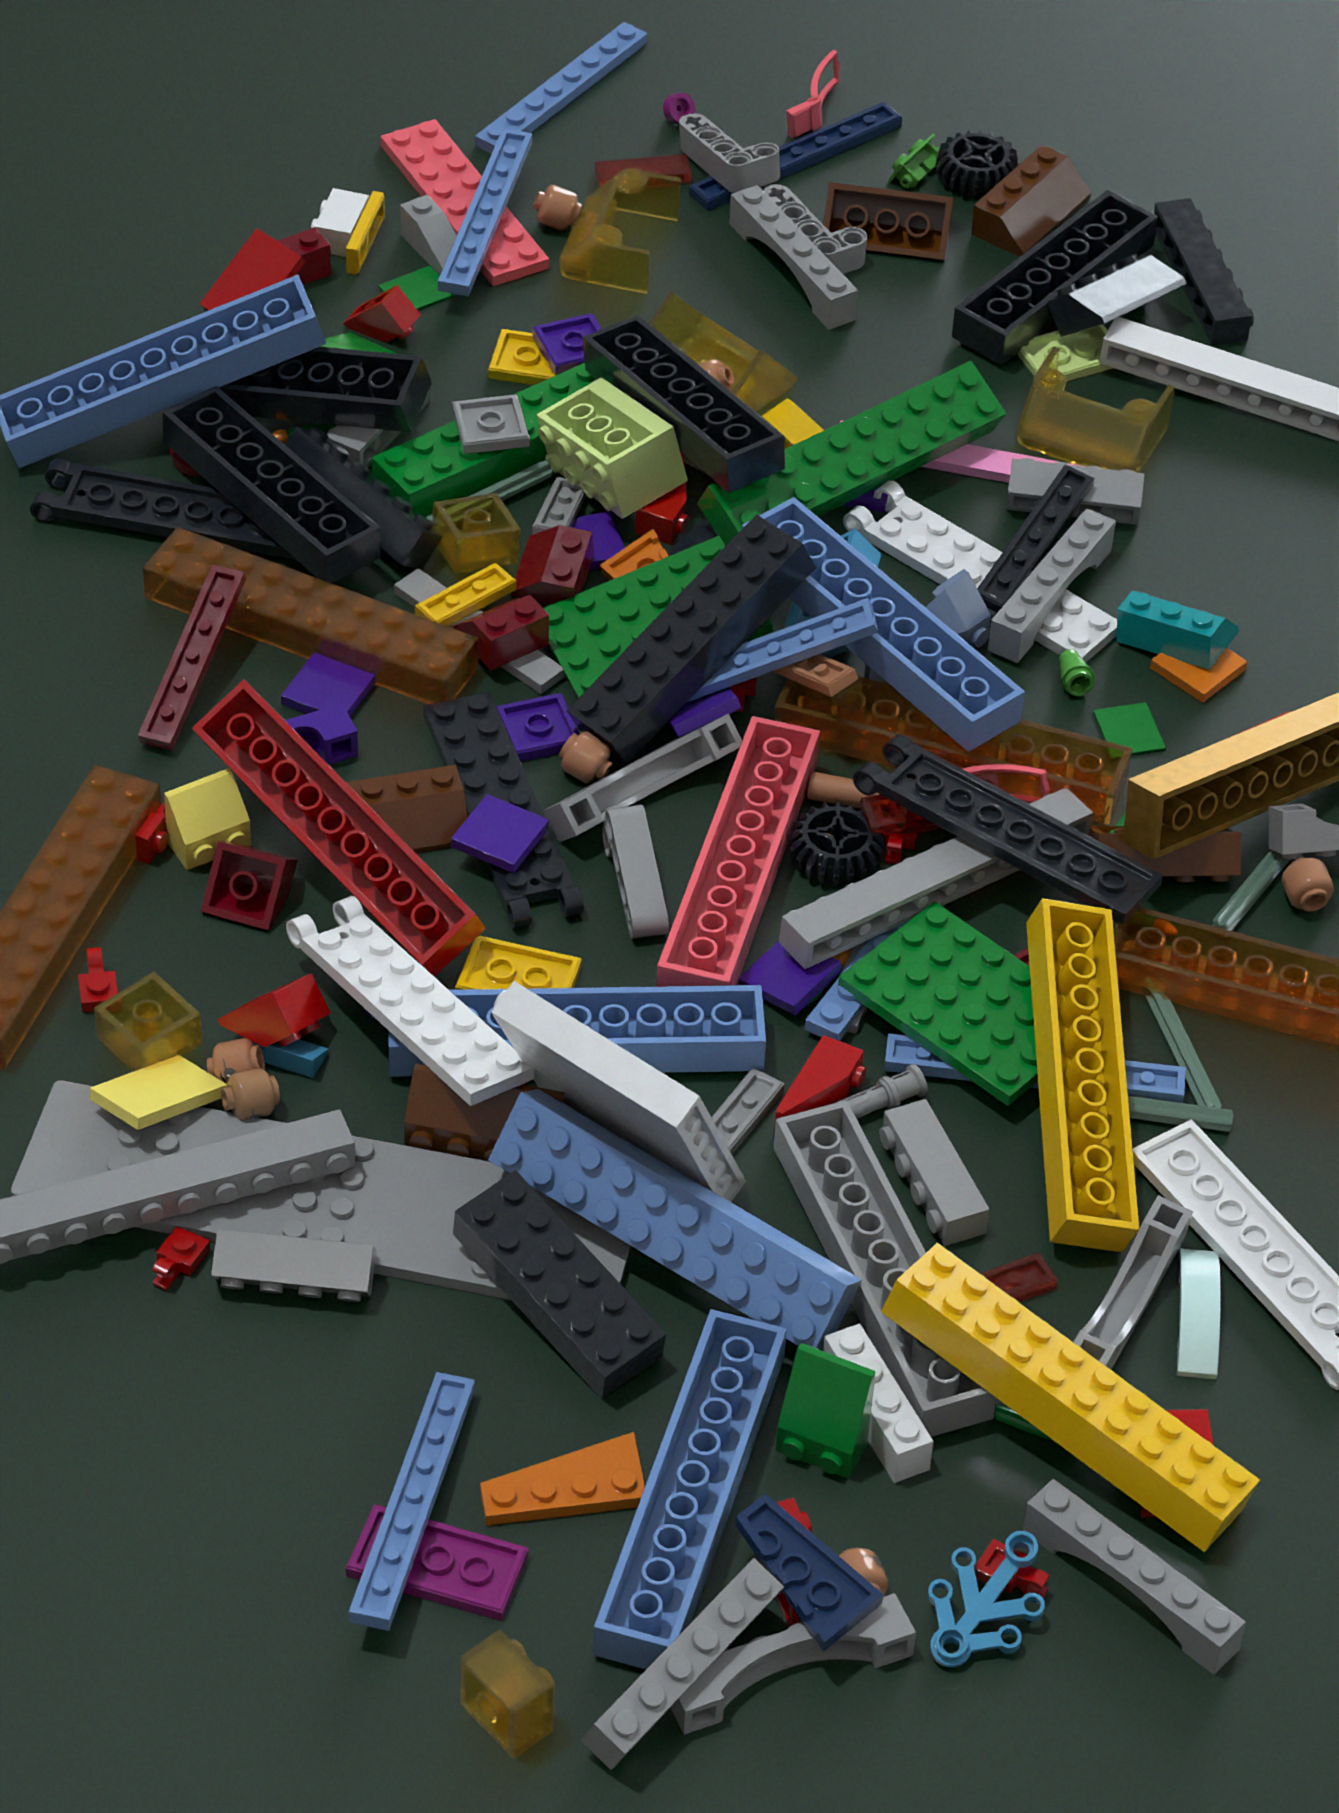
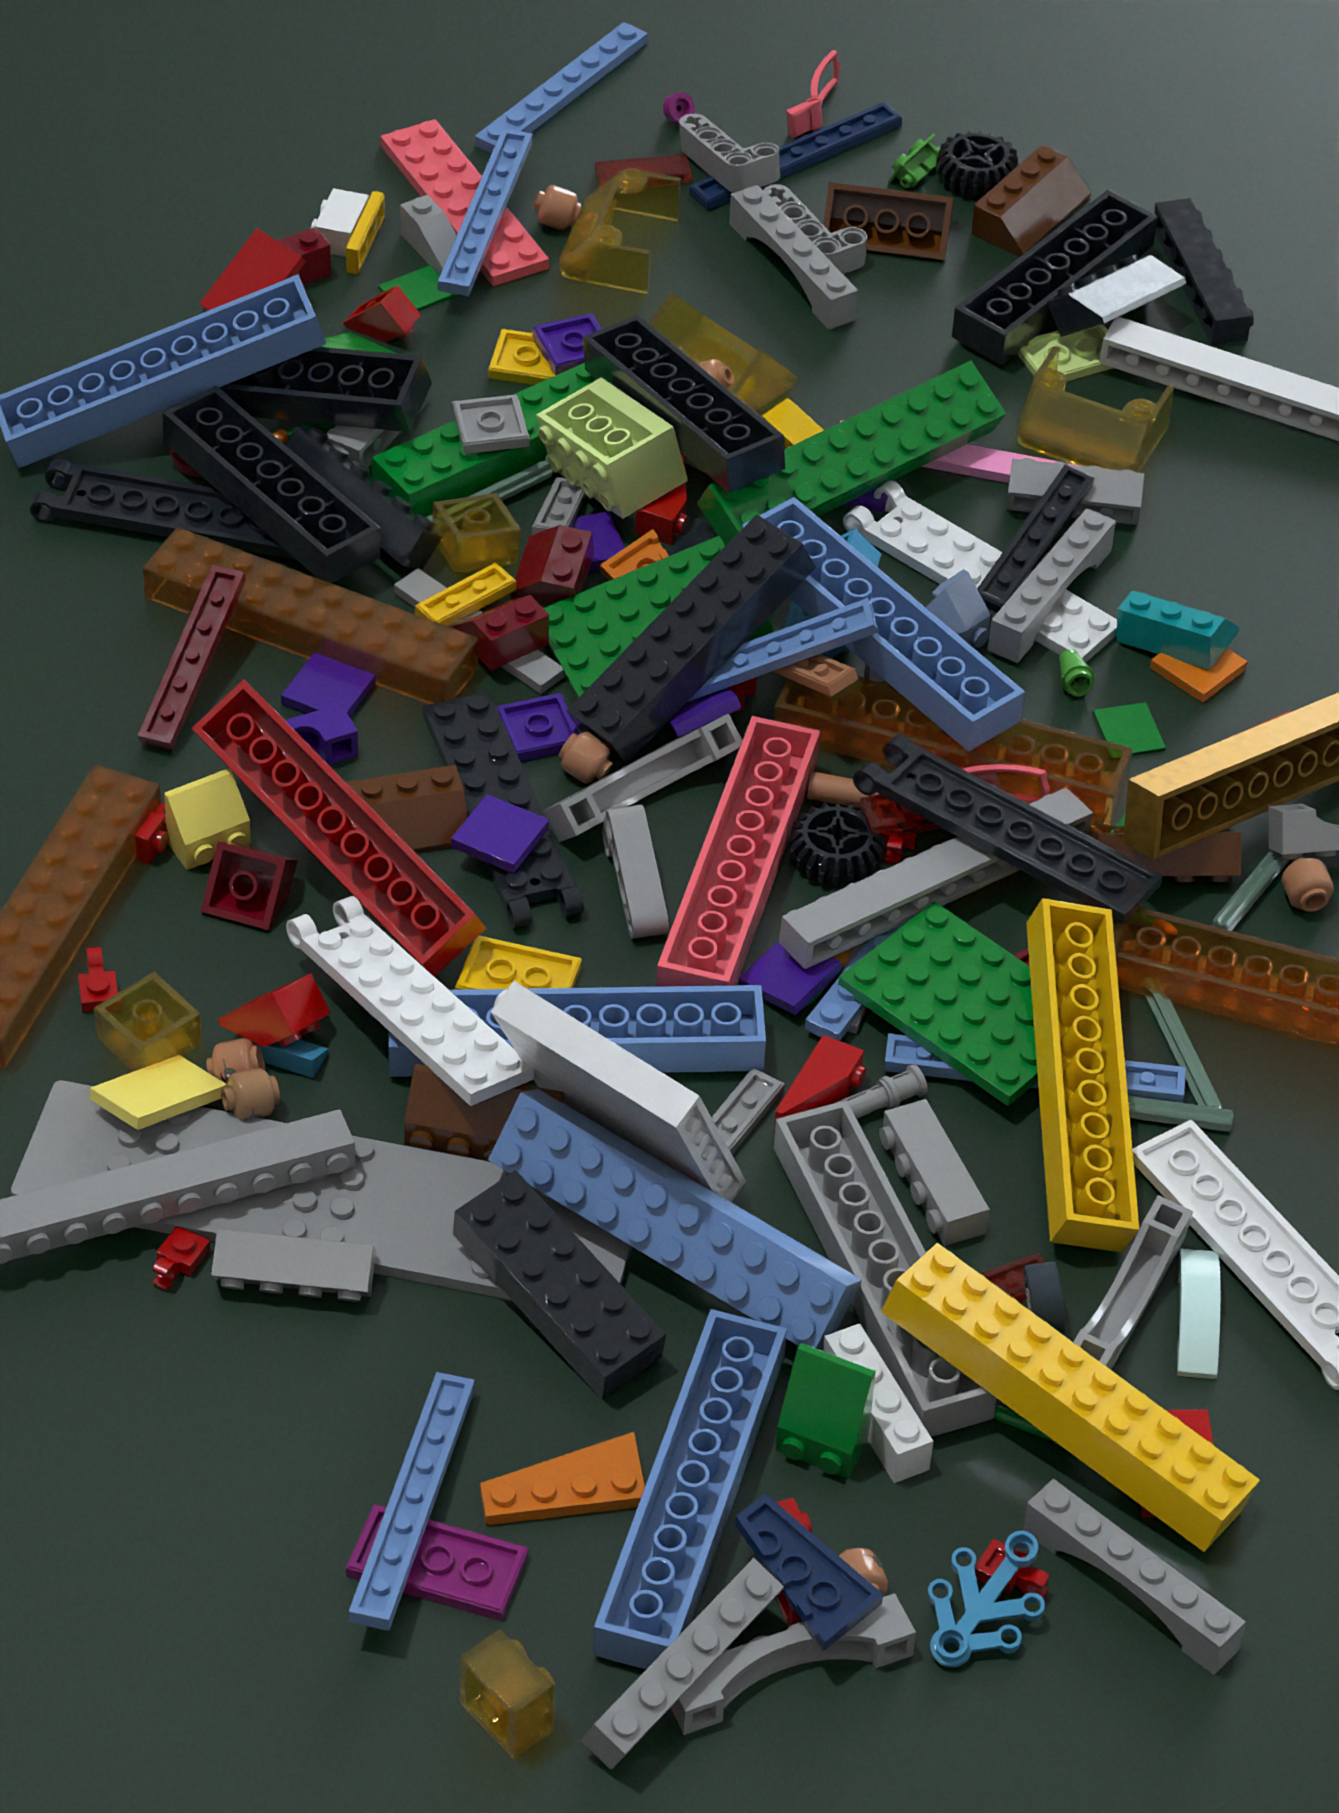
none -> black wheel [1023,1261,1066,1335]

